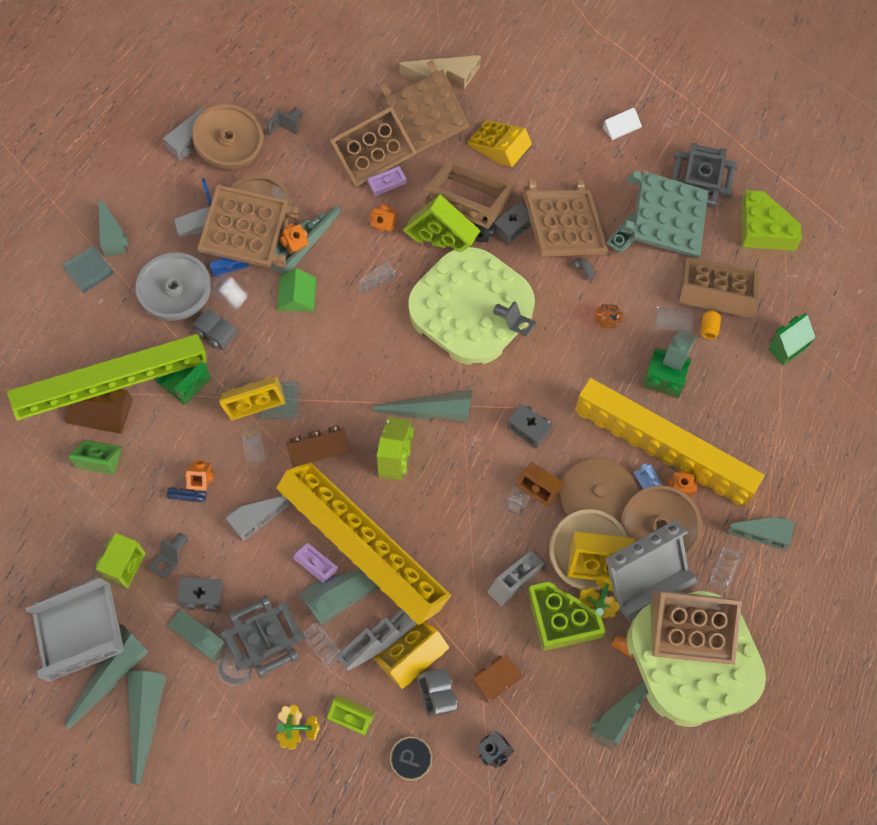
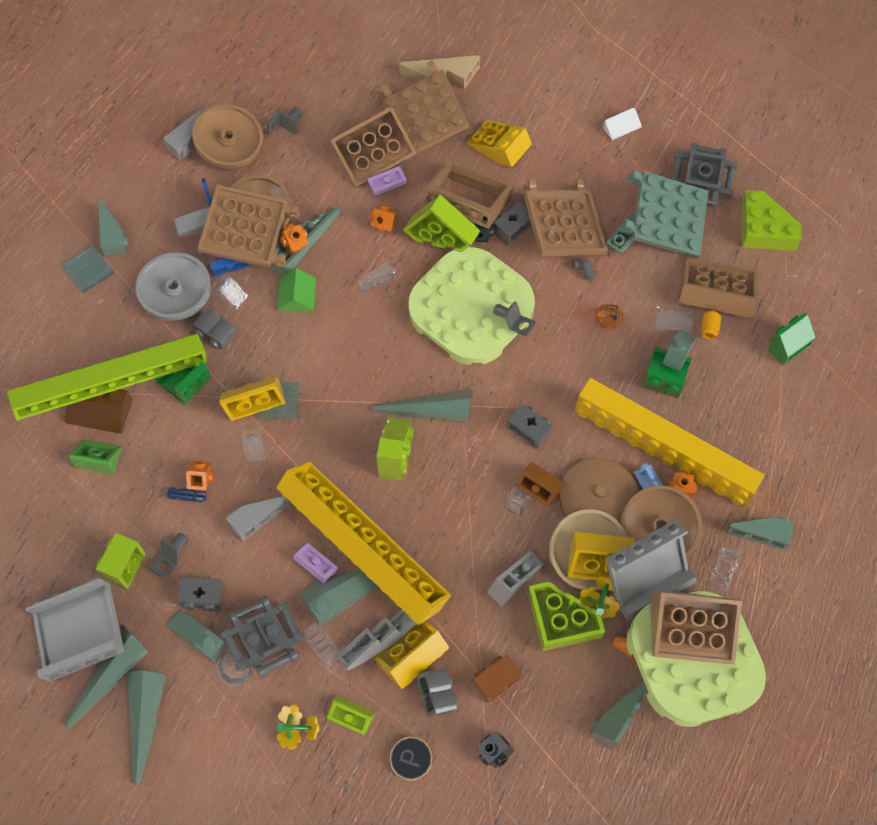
reddish brown slope [286,425,350,467] -> none

